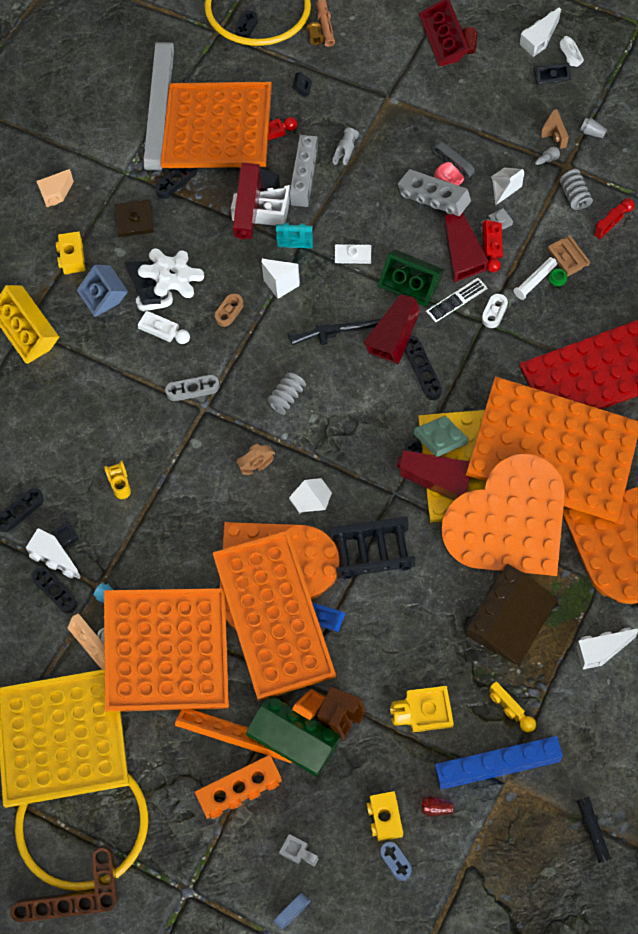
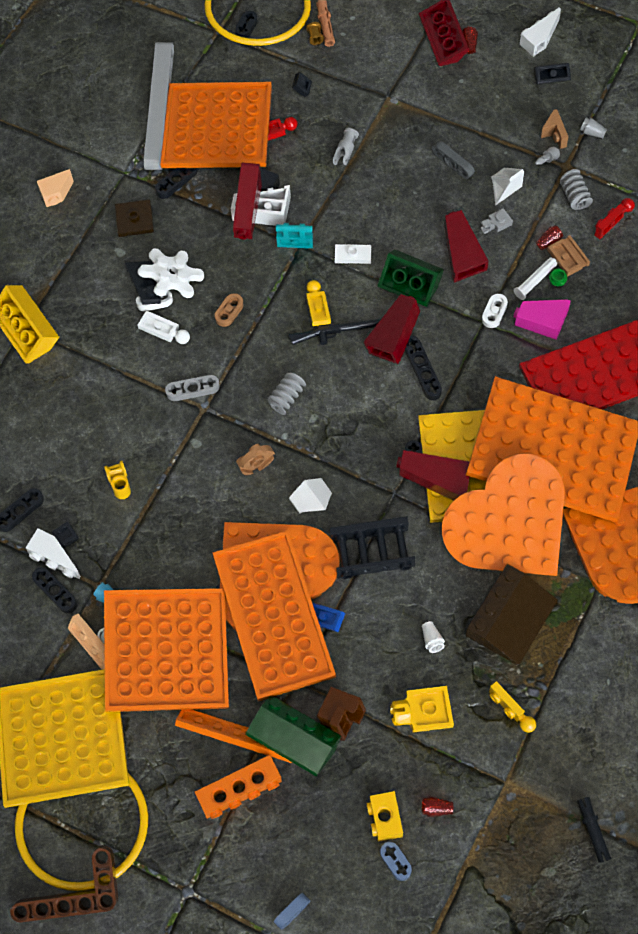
yellow brick [56,232,86,274] -> none
sand blue slope [77,265,128,316] -> none
white slope [262,259,300,298] -> none
light grey plate [279,834,319,867] -> none
light grey brick [290,135,318,207] -> none
orange tile [292,689,326,720] -> none
light grey brick [398,169,471,216] -> none
sand green plate [414,416,468,457] -> none
sticker [426,278,488,322] -> none
coral hair [434,162,464,186] -> none
blue brick [434,736,563,790] -> none
red plate [482,220,503,273] -> none
white plate [560,36,584,67] -> none
white slope [576,628,638,669] -> none
none -> yellow plate [306,280,331,326]
none -> white cone [422,621,445,653]
none -> dark pink slope [513,300,571,340]
none -> clear red cone [536,225,563,250]

